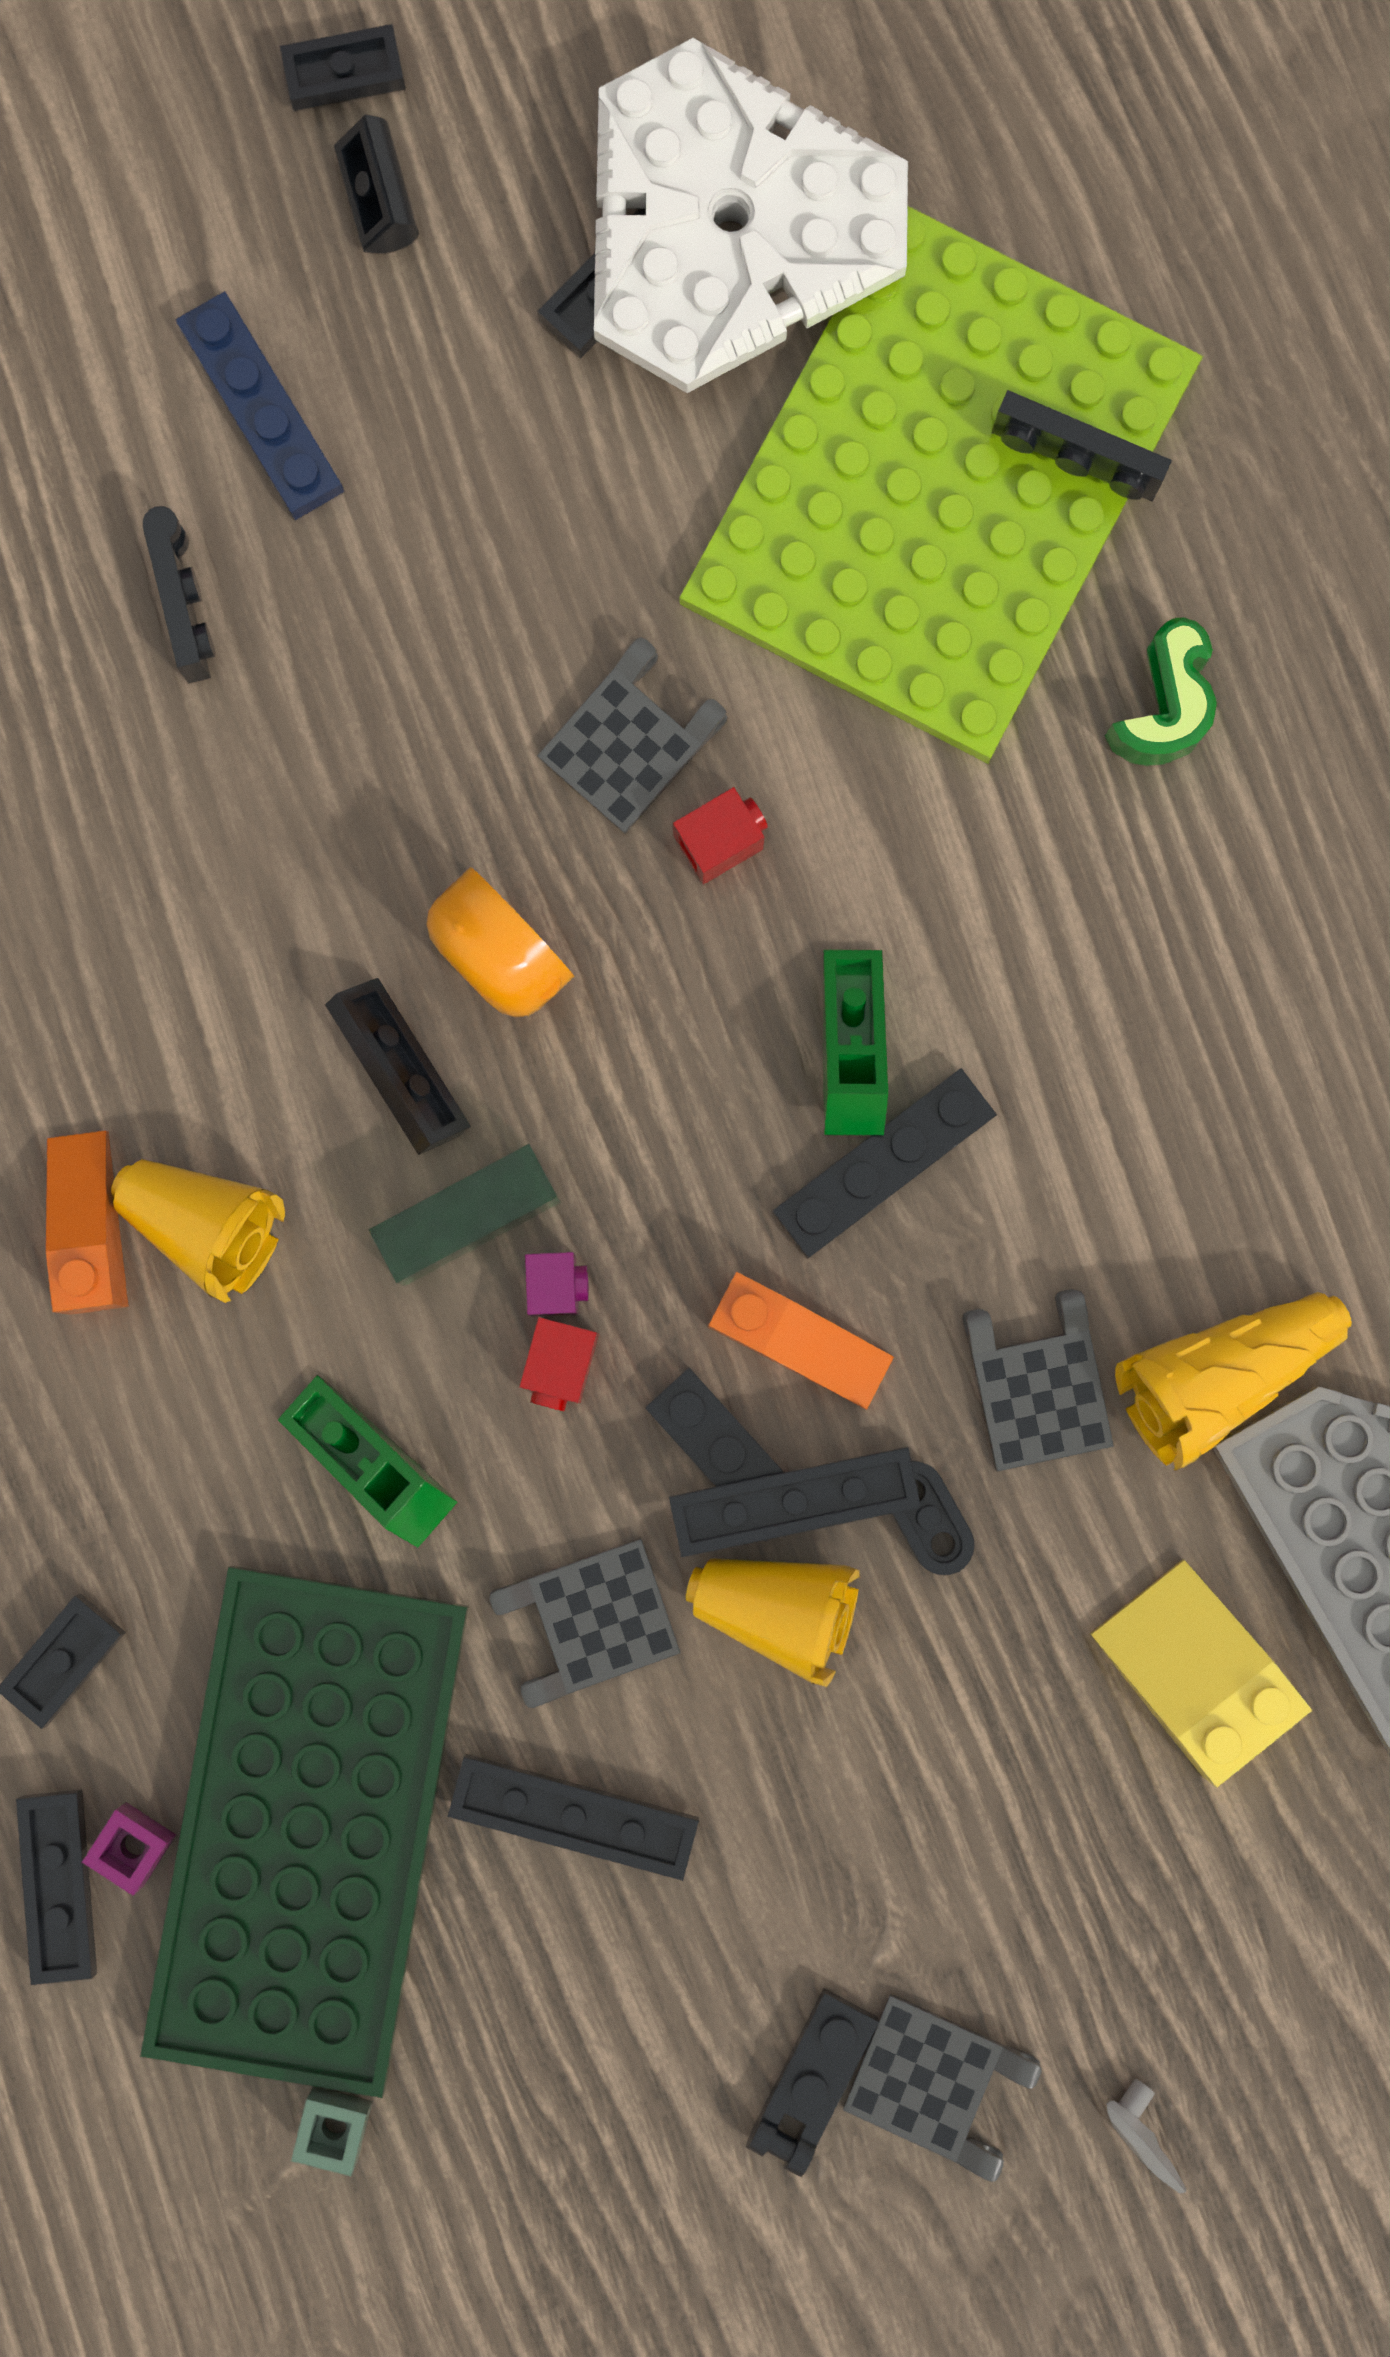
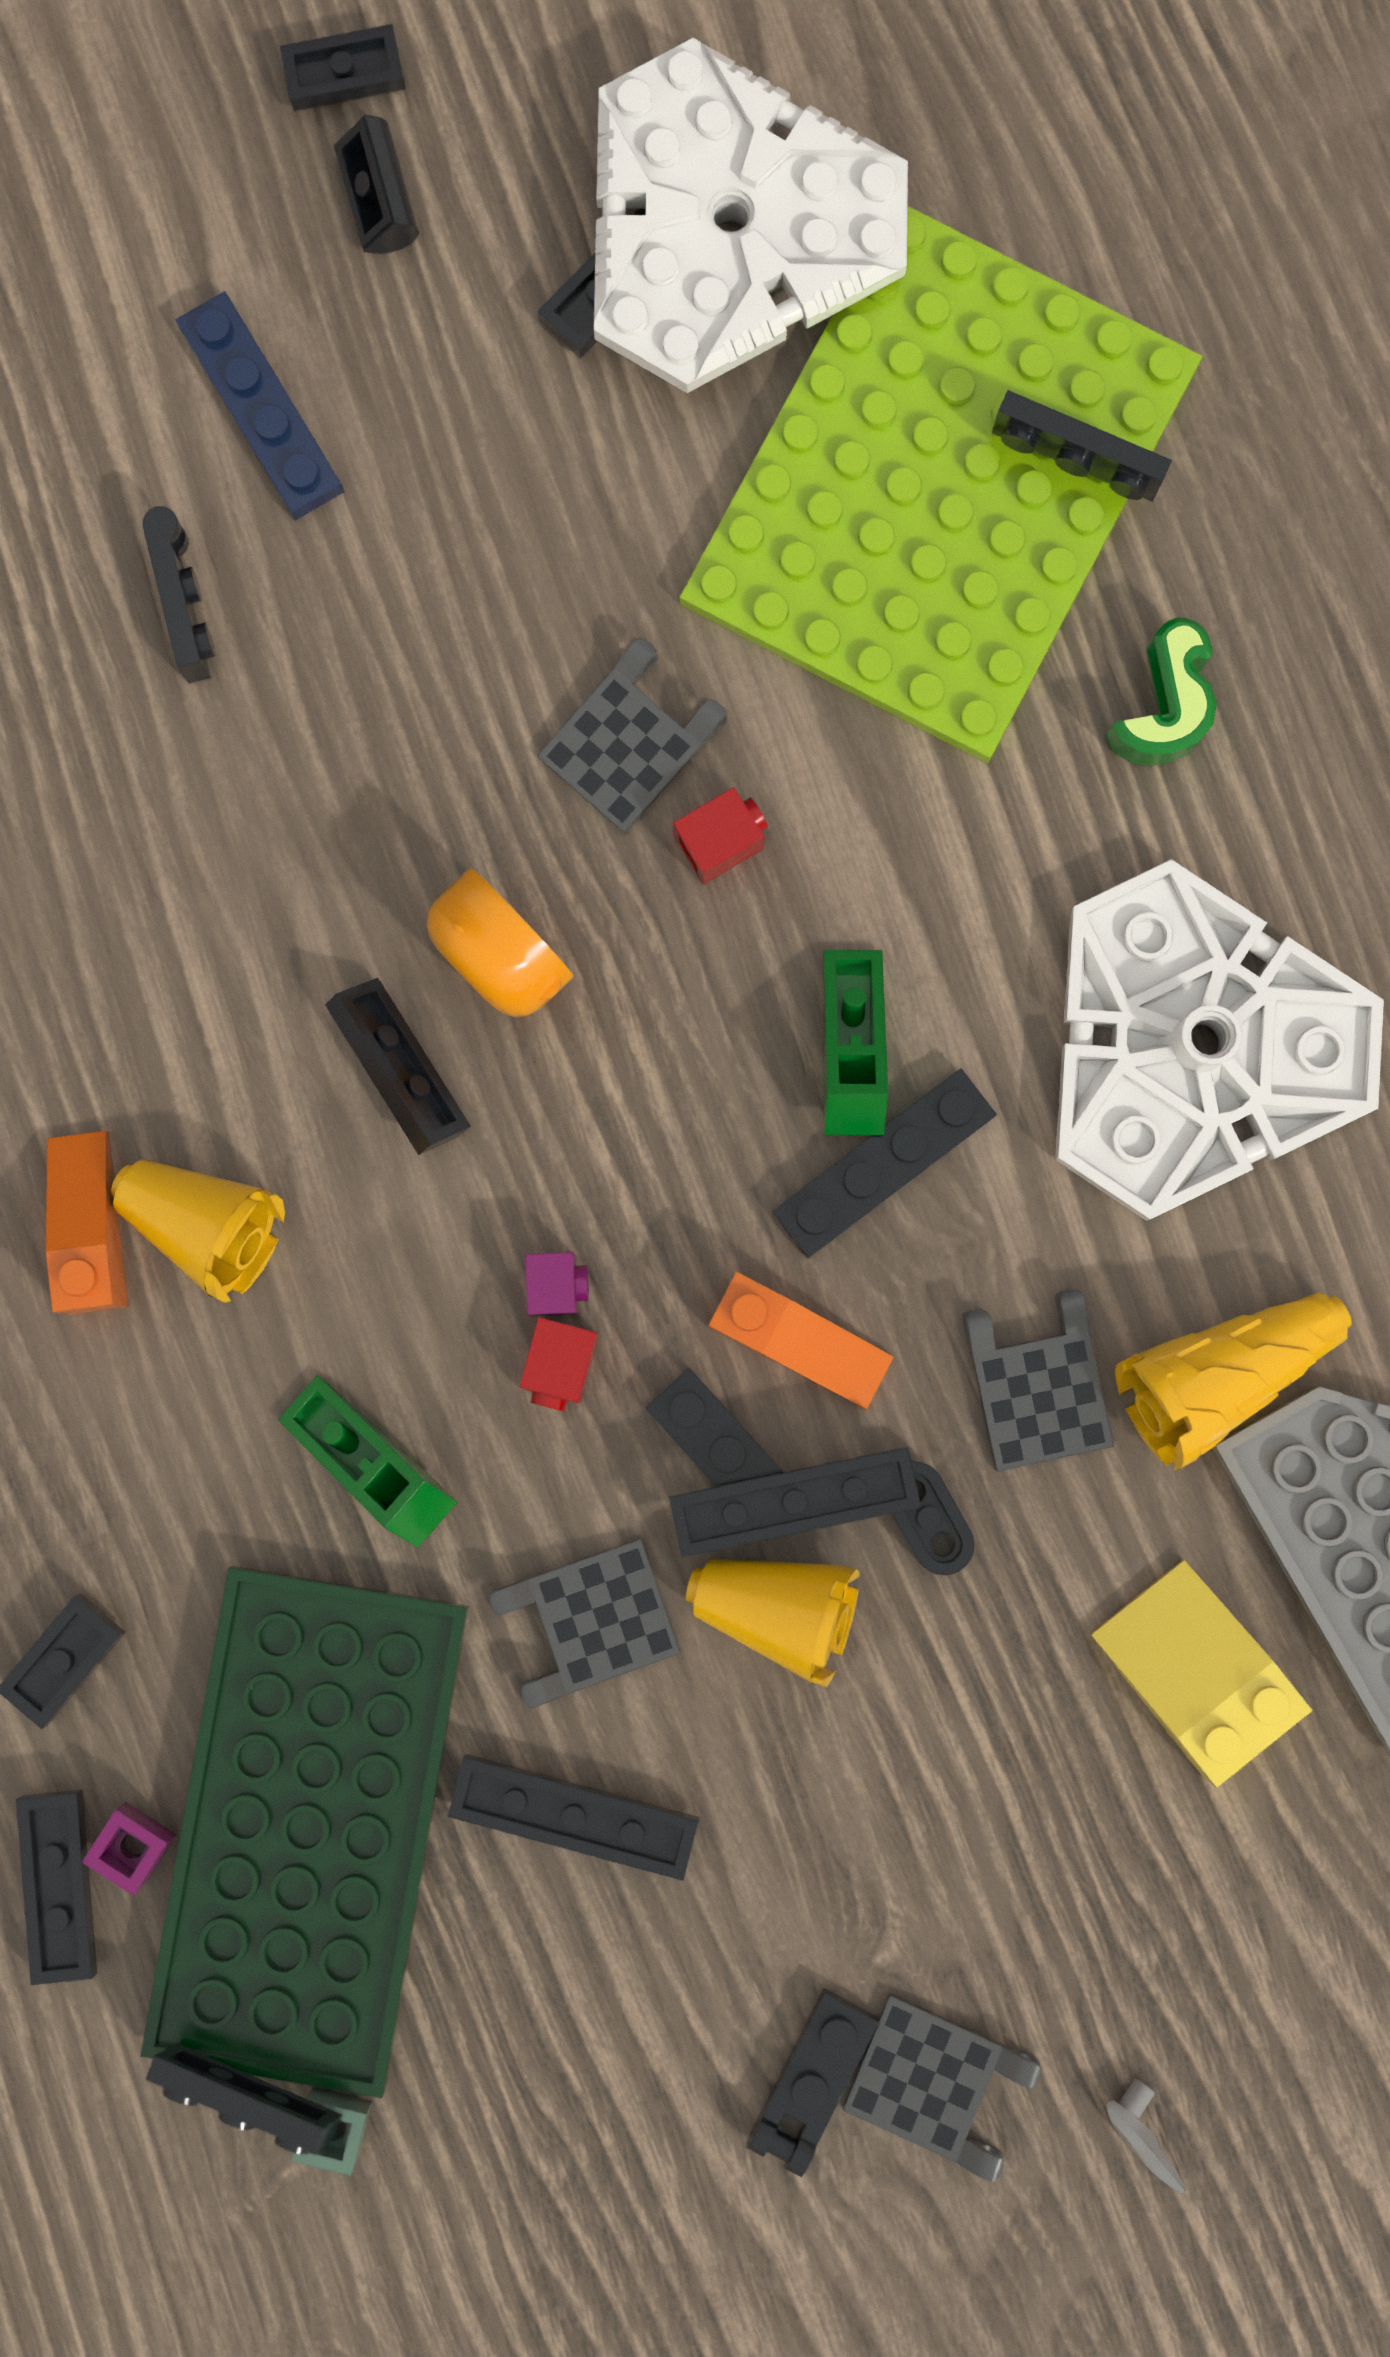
clear green brick [368,1144,561,1286] -> none
none -> black plate [146,2043,343,2154]
none -> white plate [1055,859,1384,1221]

